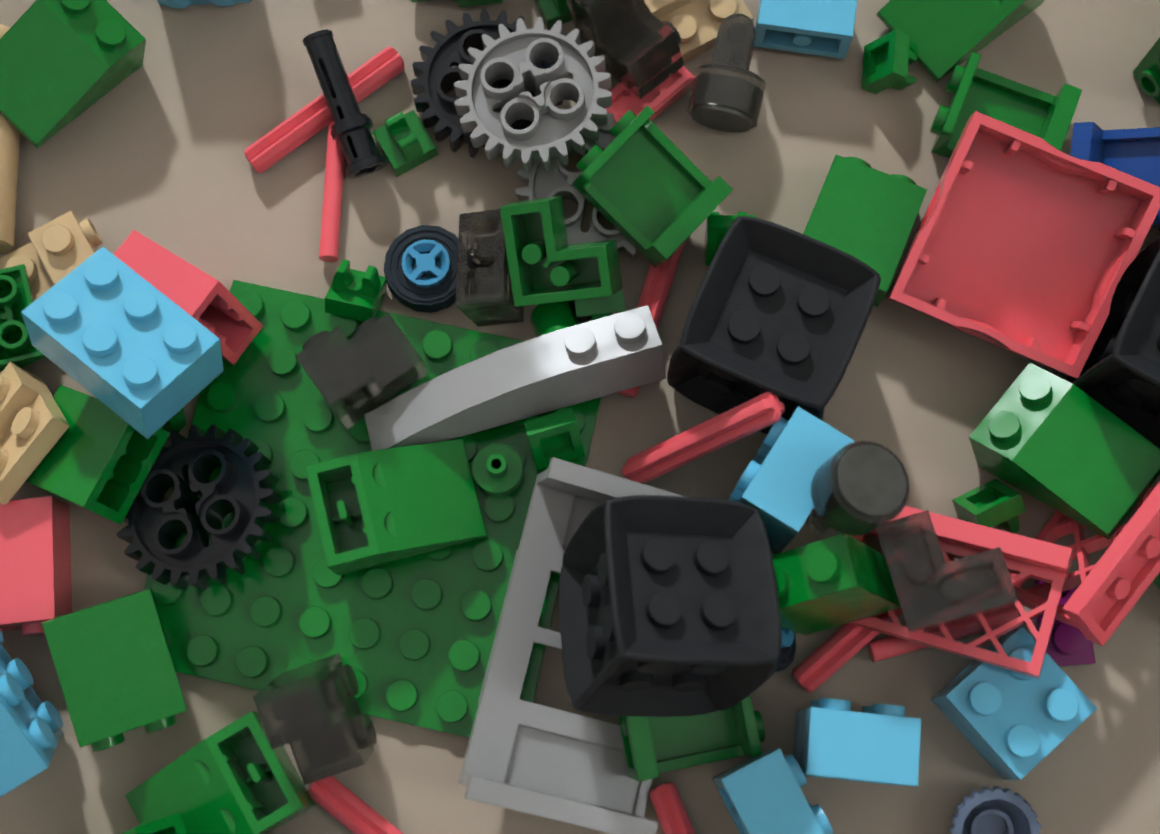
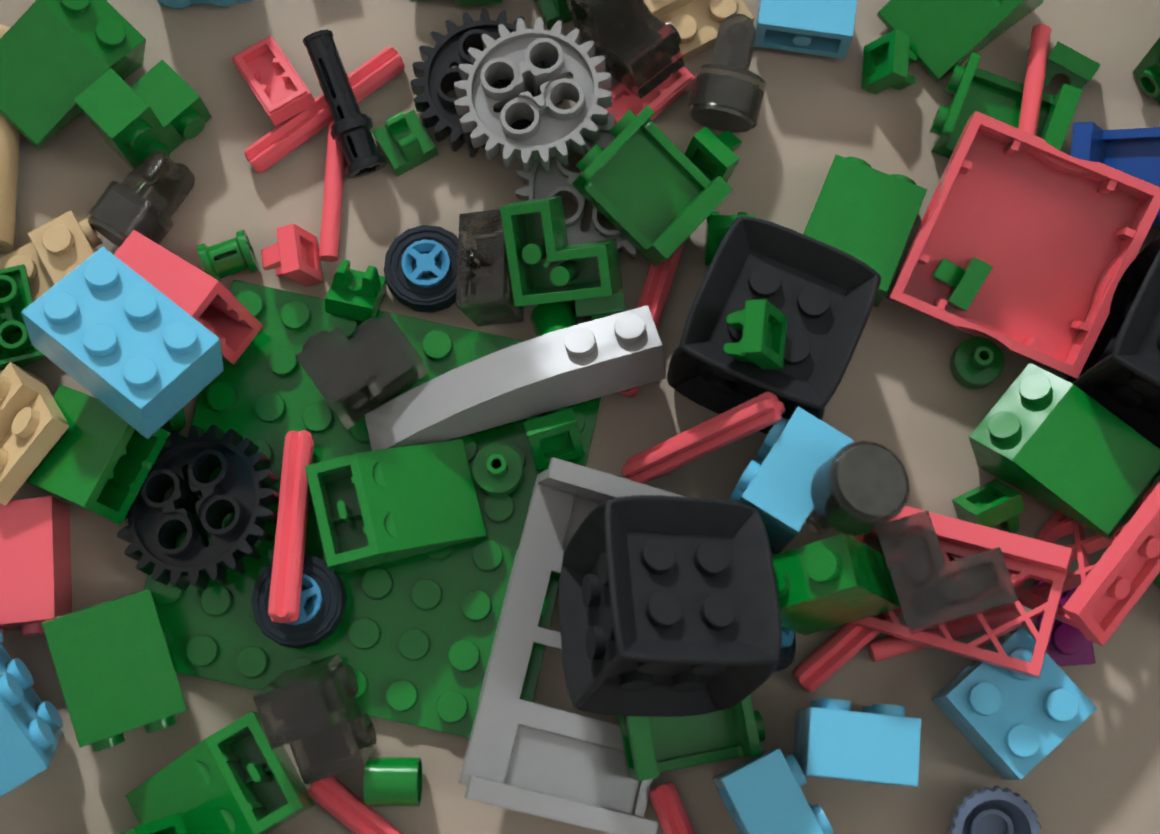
none -> green brick [73,59,212,178]
none -> clear smoke piece [87,151,195,247]
none -> green bush [197,230,259,282]
none -> coral plate [231,36,316,127]
none -> black wheel [251,555,347,649]
none -> coral tile [261,223,323,287]
none -> coral axle [268,430,314,623]
none -> green beam [364,757,422,806]
none -> green tile [684,127,742,183]
none -> green tile [724,299,787,369]
none -> green tile [931,257,992,311]
none -> green tile [950,337,1004,389]
none -> coral bar [1018,24,1051,136]
none -> green tile [1044,41,1101,89]

